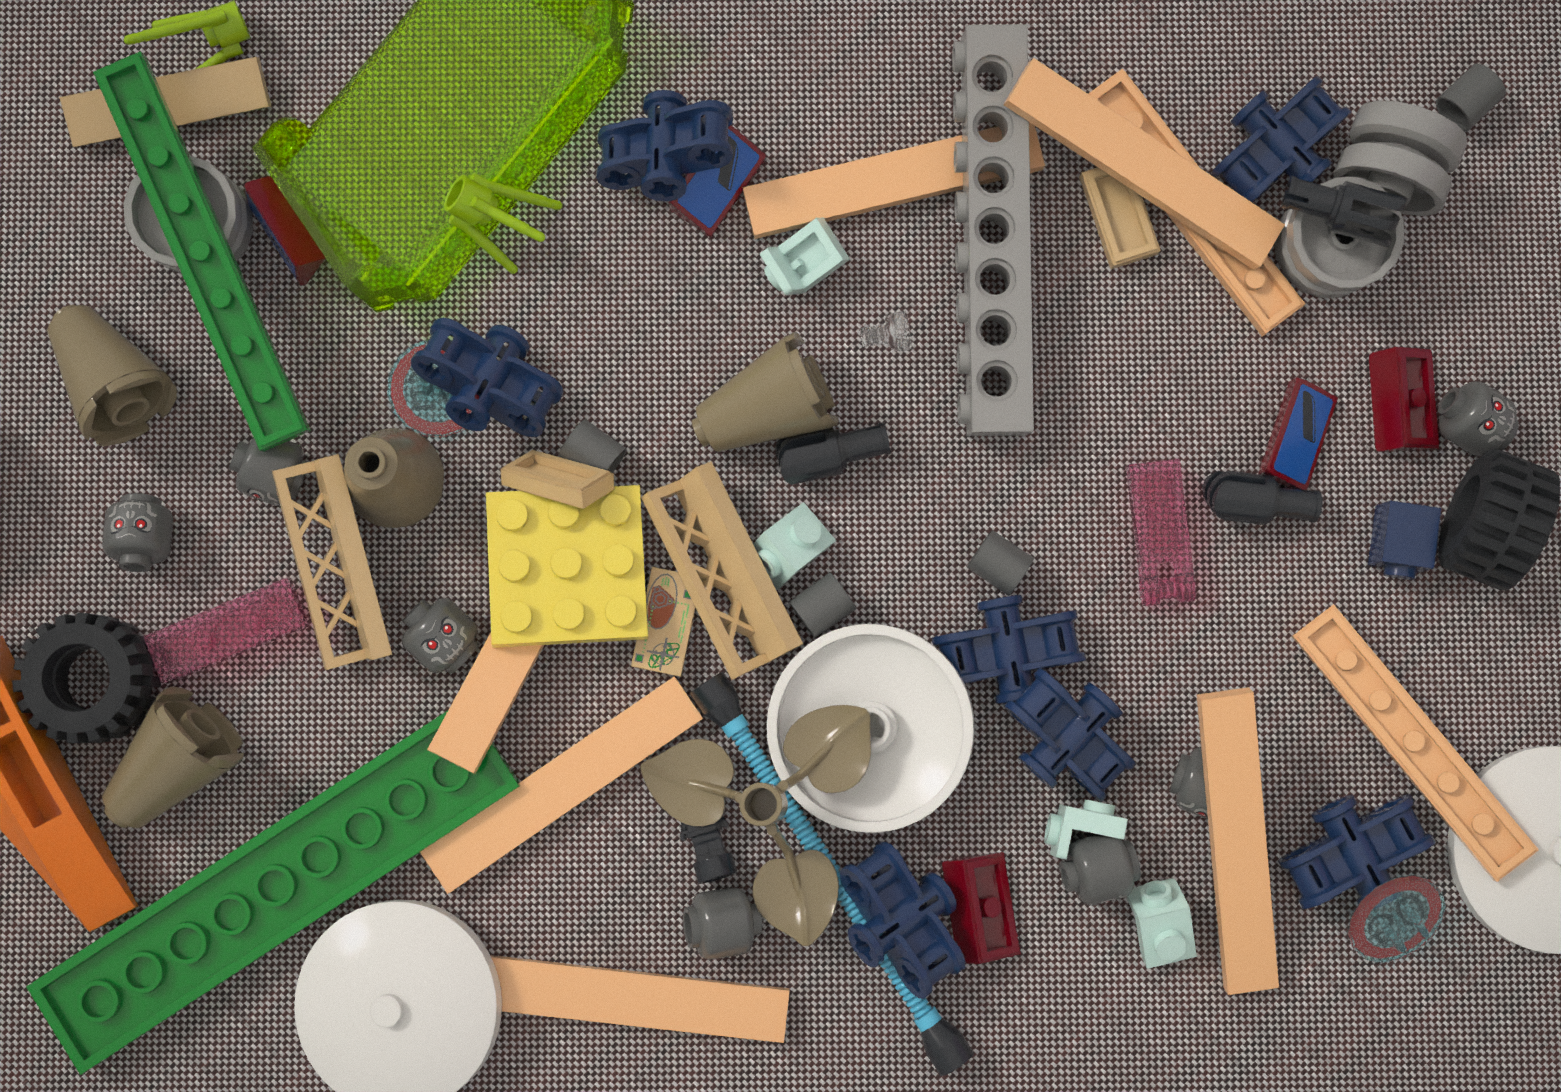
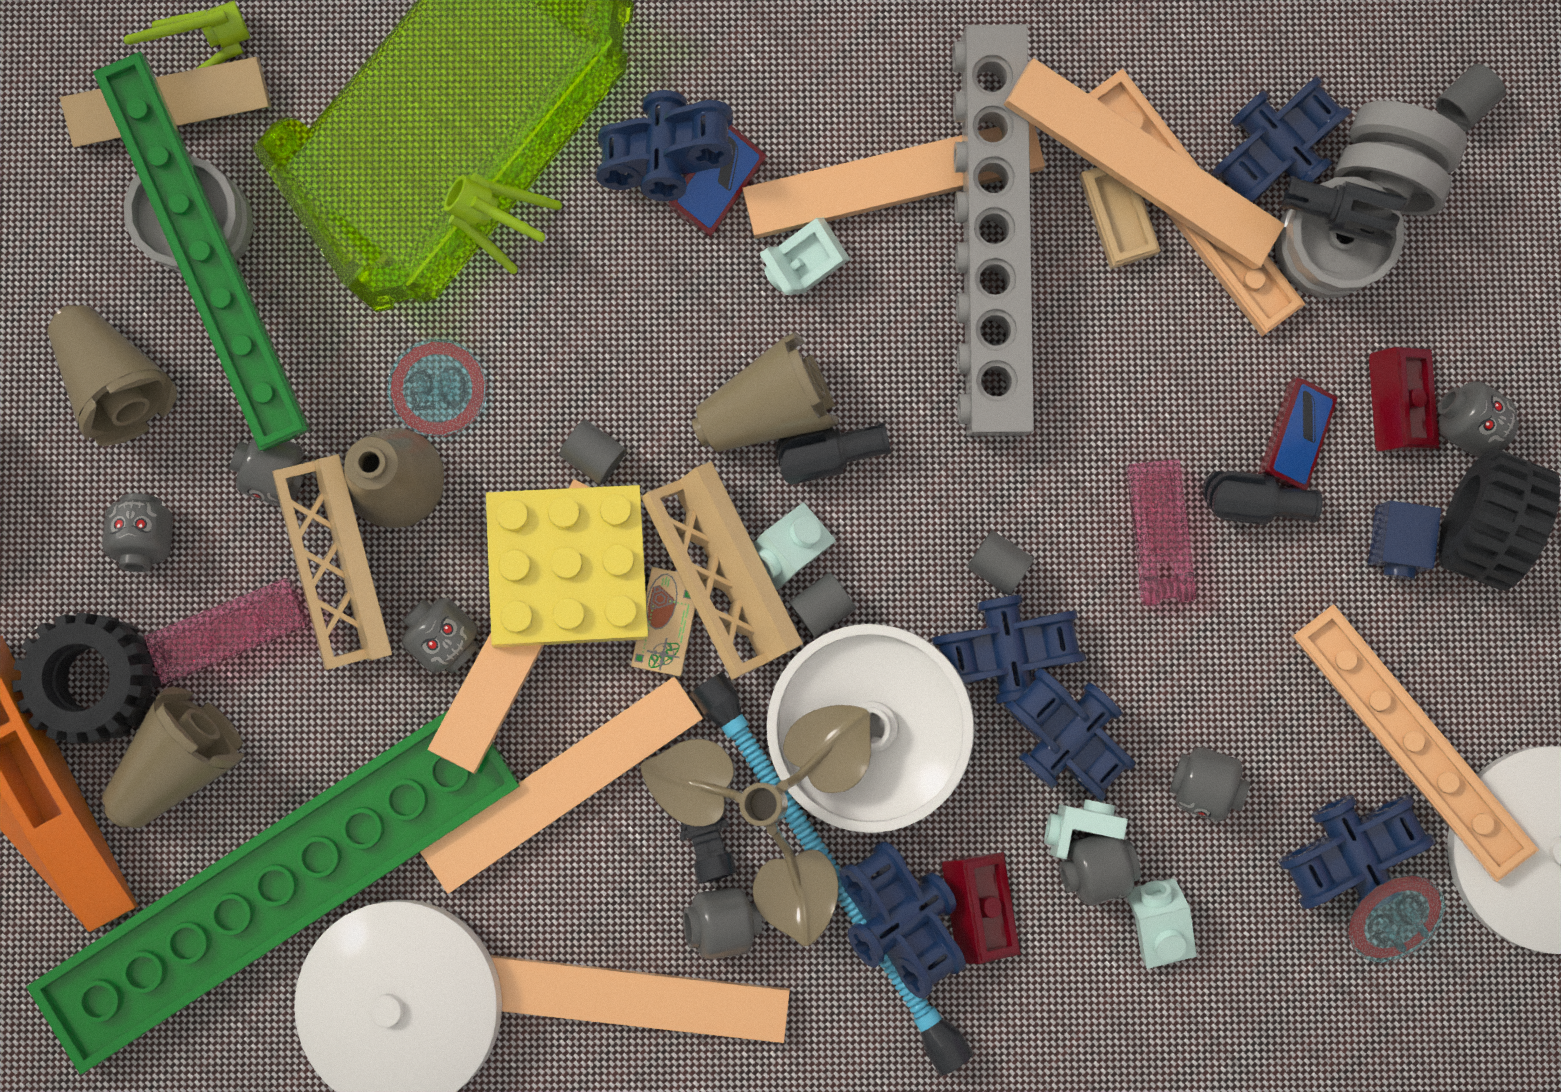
dark red slope [244,175,326,286] -> none
dark blue axle [411,318,564,437] -> none
tan tile [500,450,614,509] -> none
clear piece [860,311,912,352] -> none
light nougat tile [1196,687,1279,995] -> none

